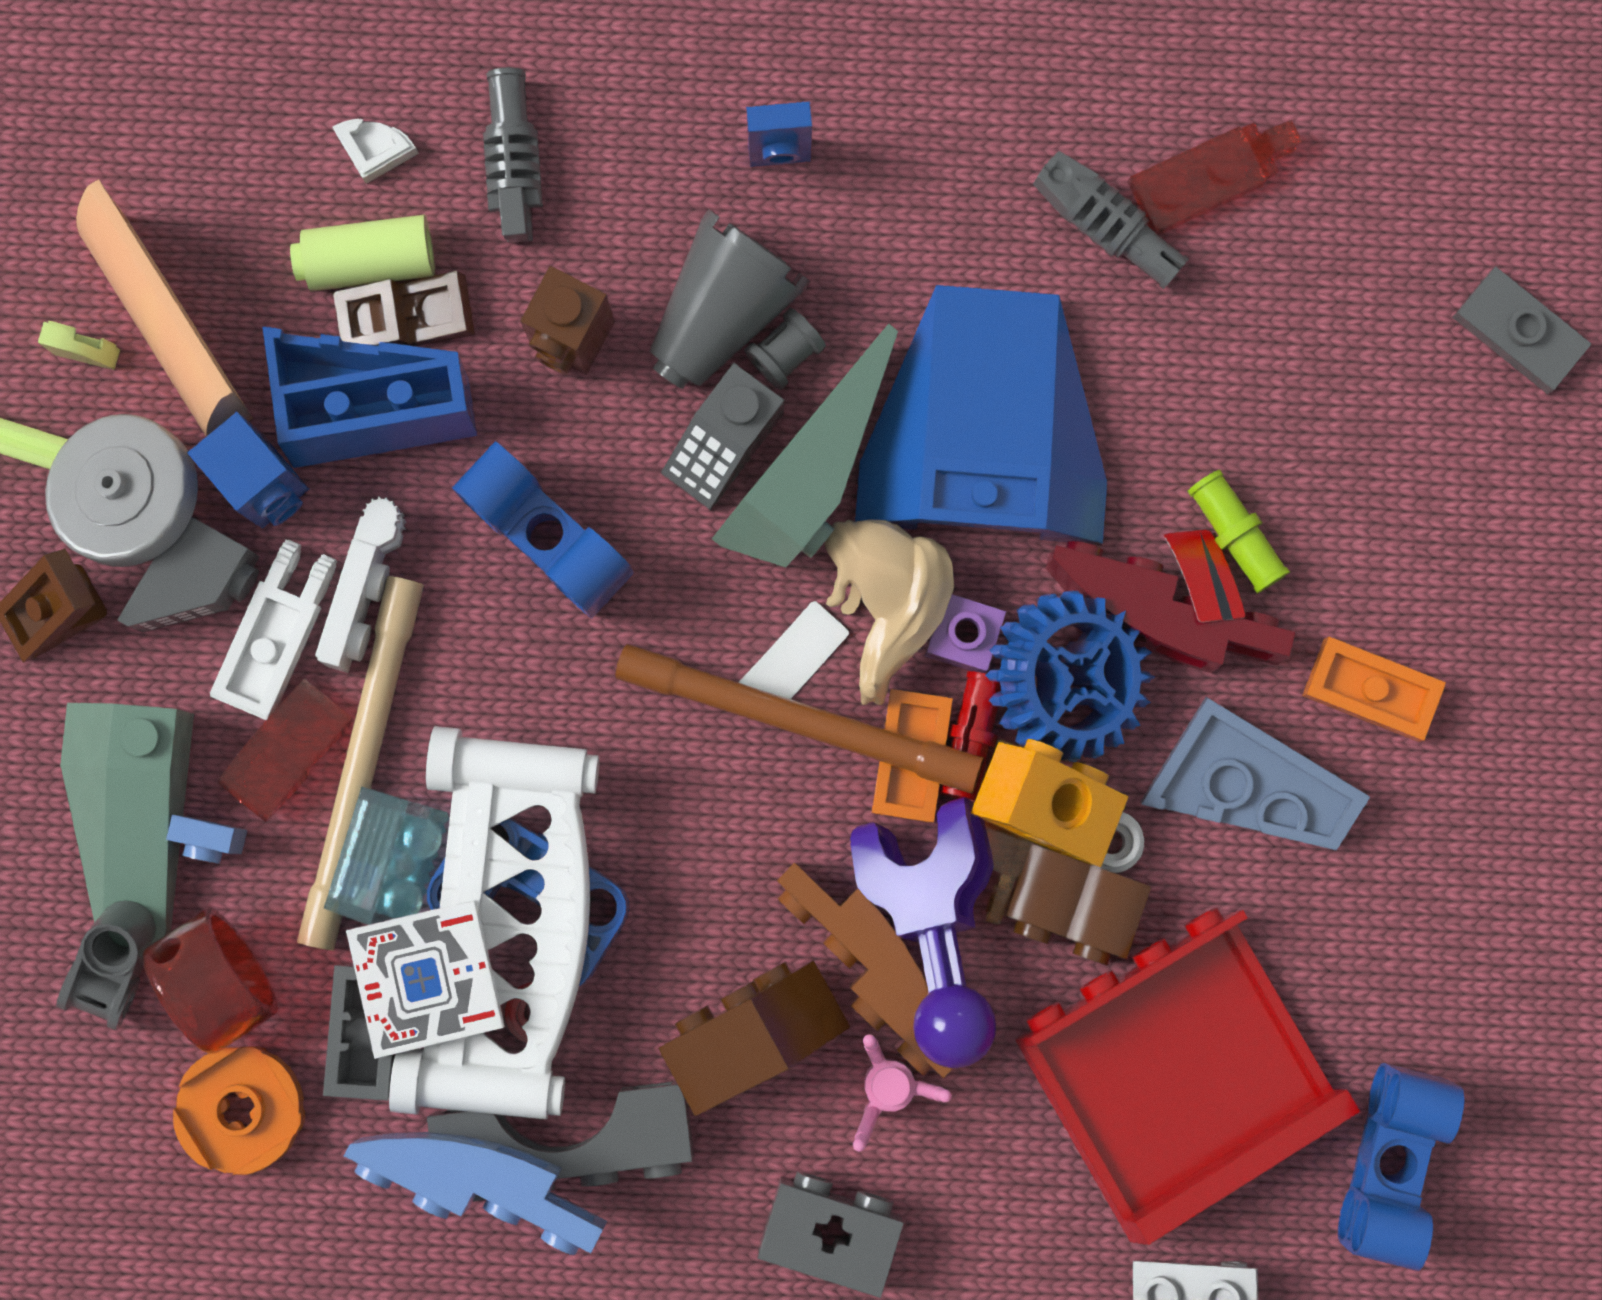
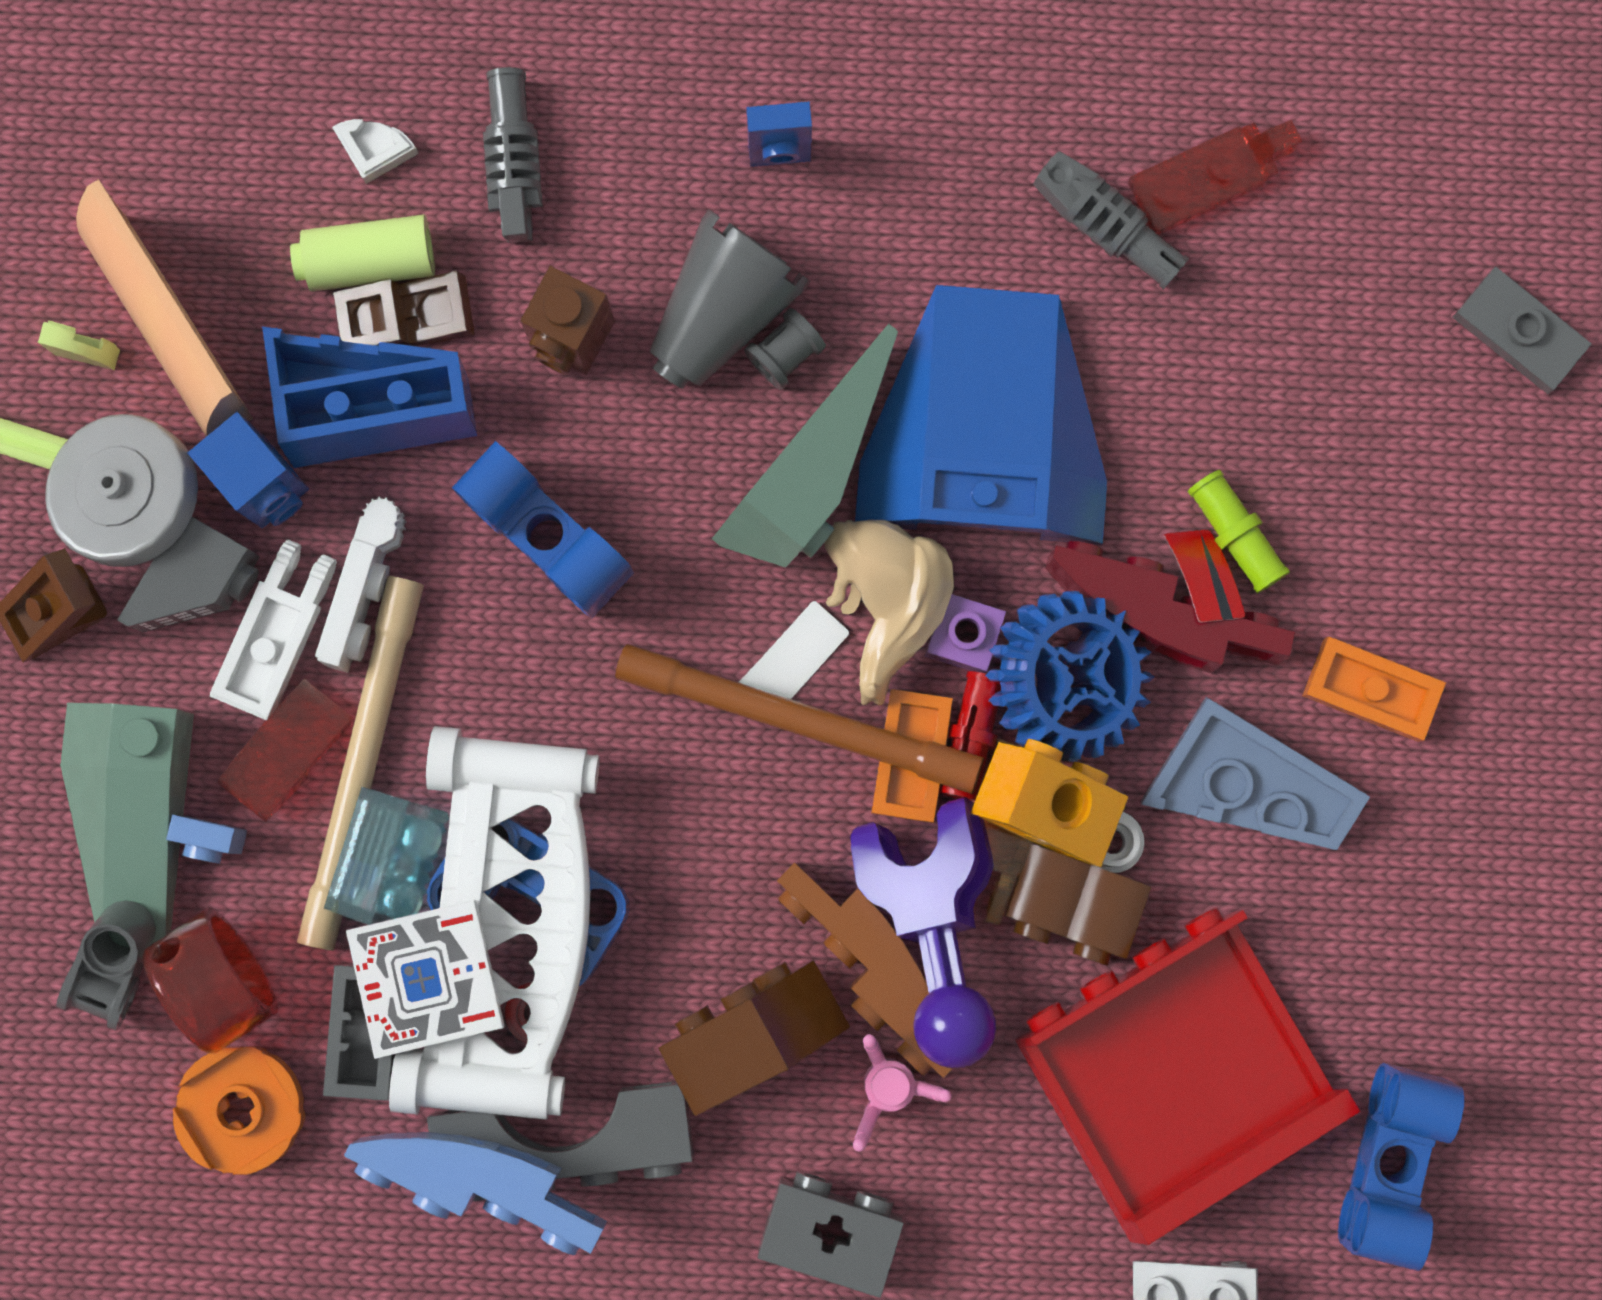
dark grey slope [661,363,784,511] -> none

